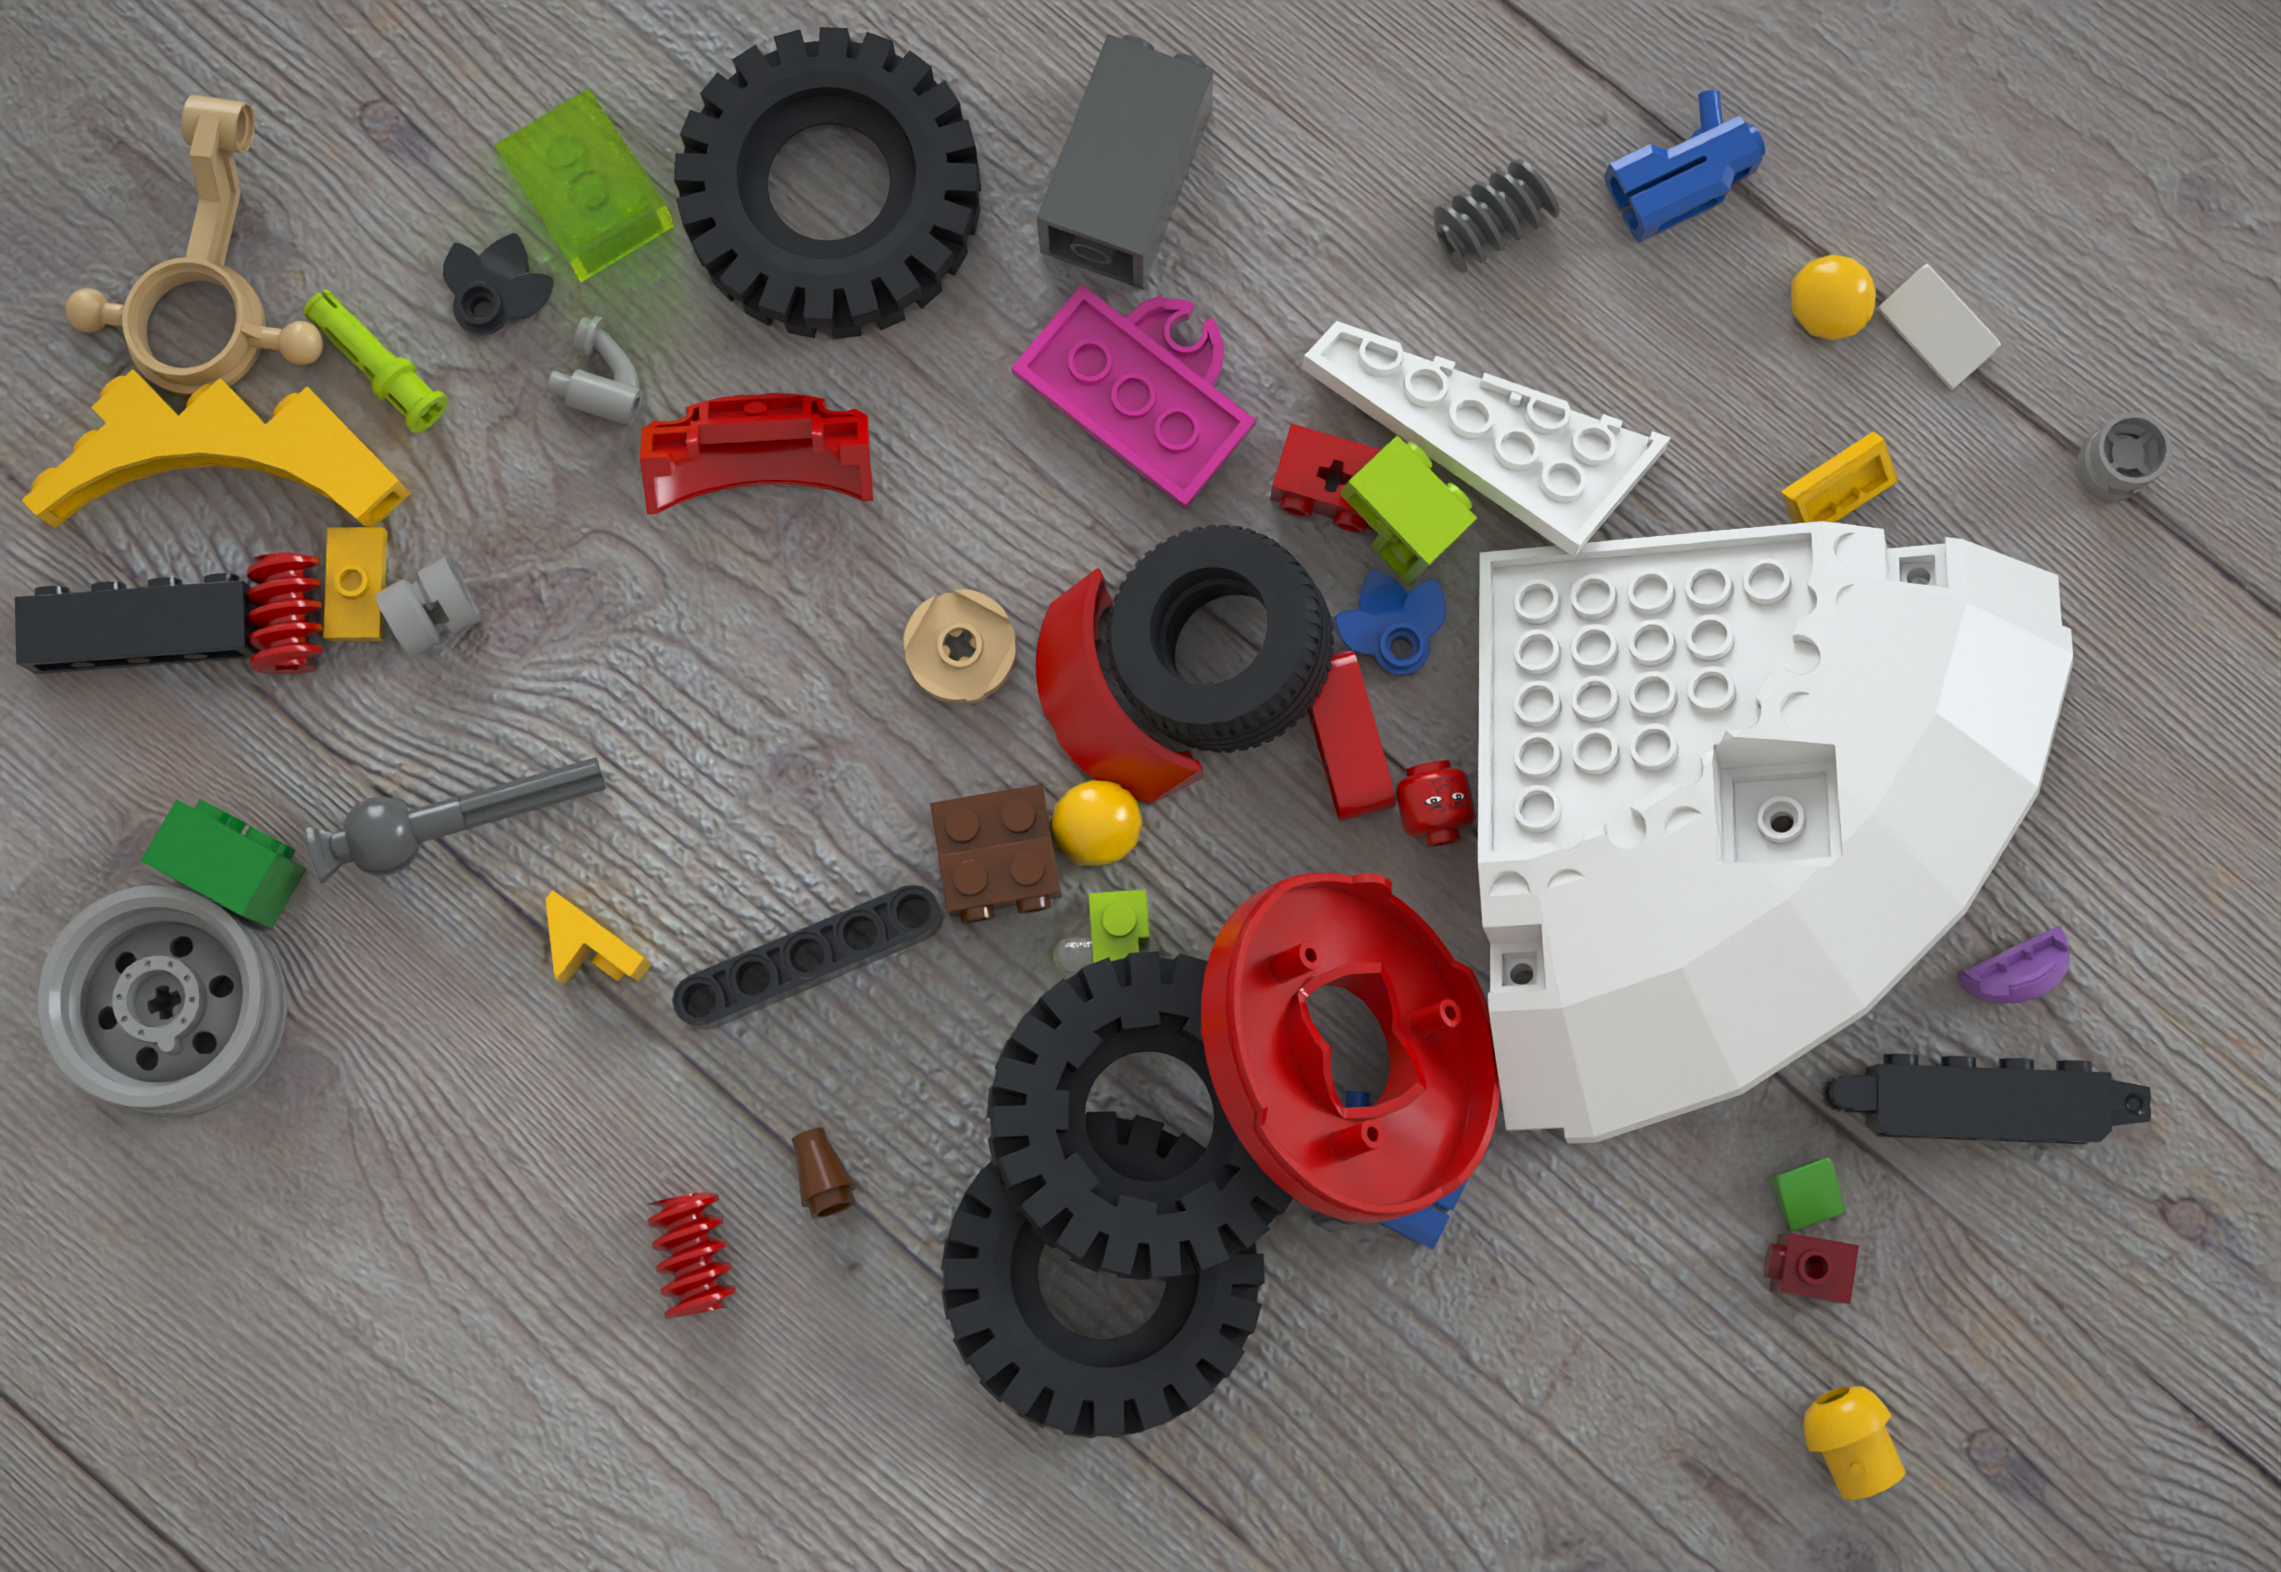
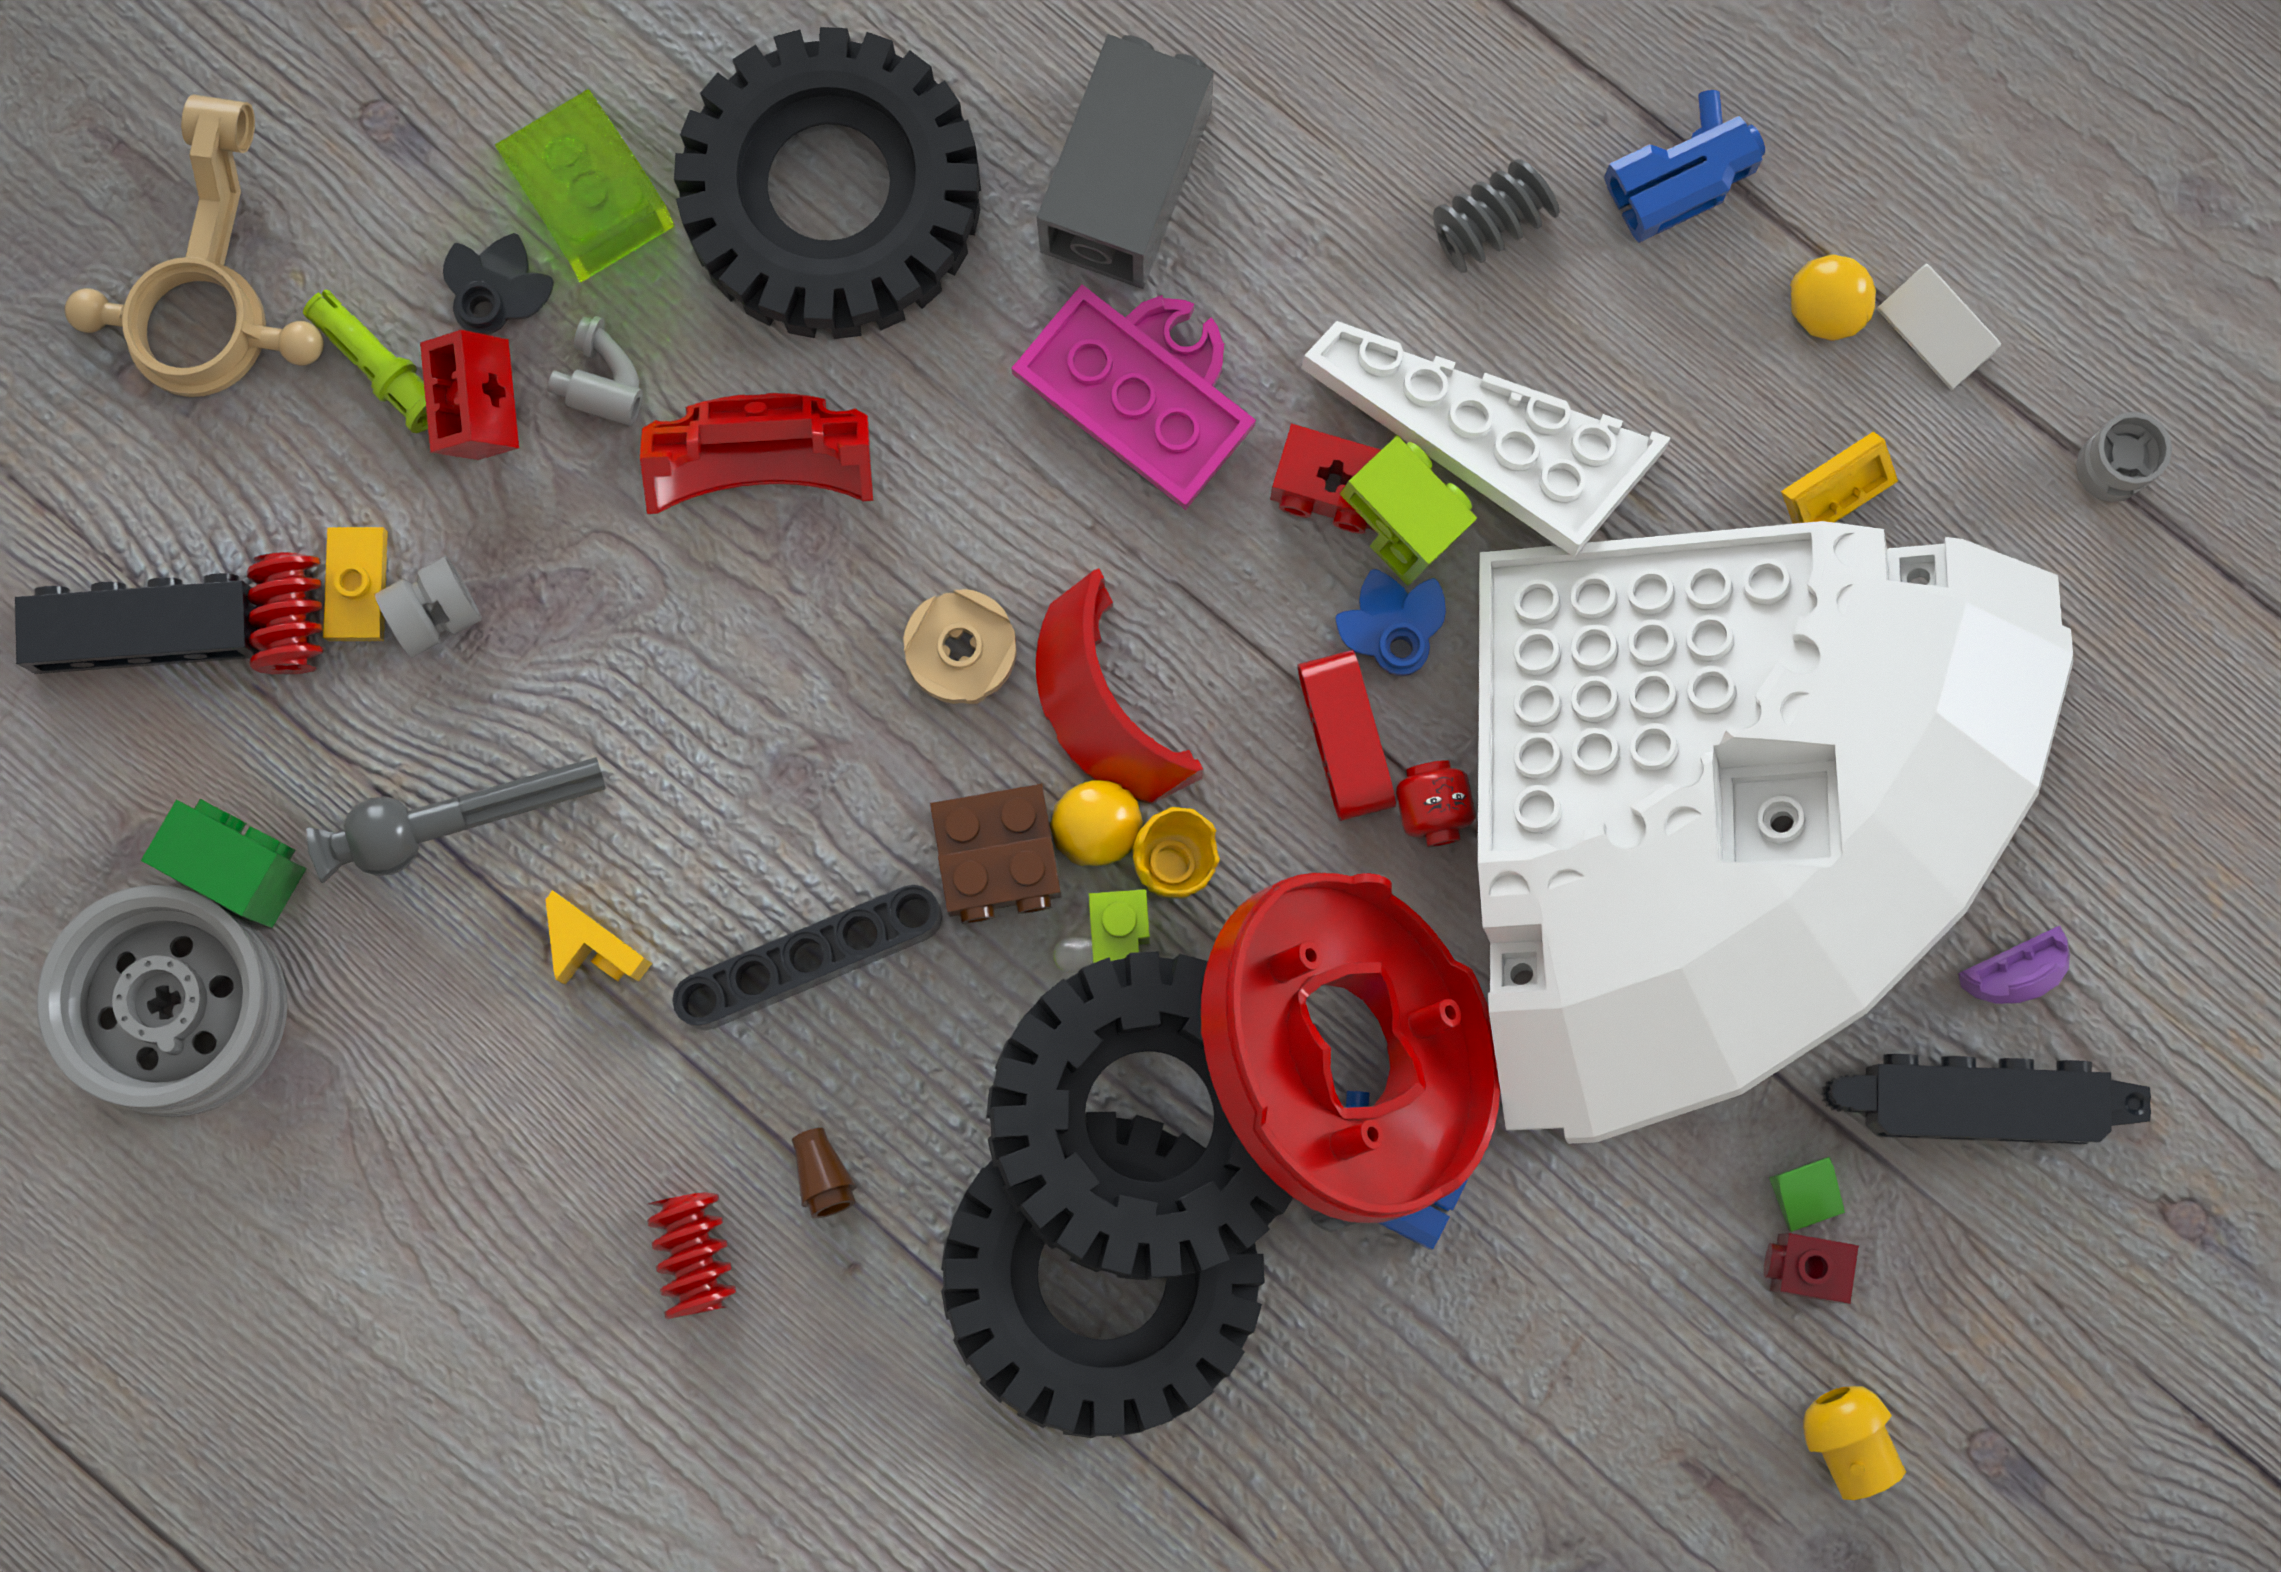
yellow arch [22,369,411,528] -> none
black tyre [1106,524,1334,753] -> none
none -> red brick [420,330,519,460]
none -> yellow hair [1133,807,1220,899]

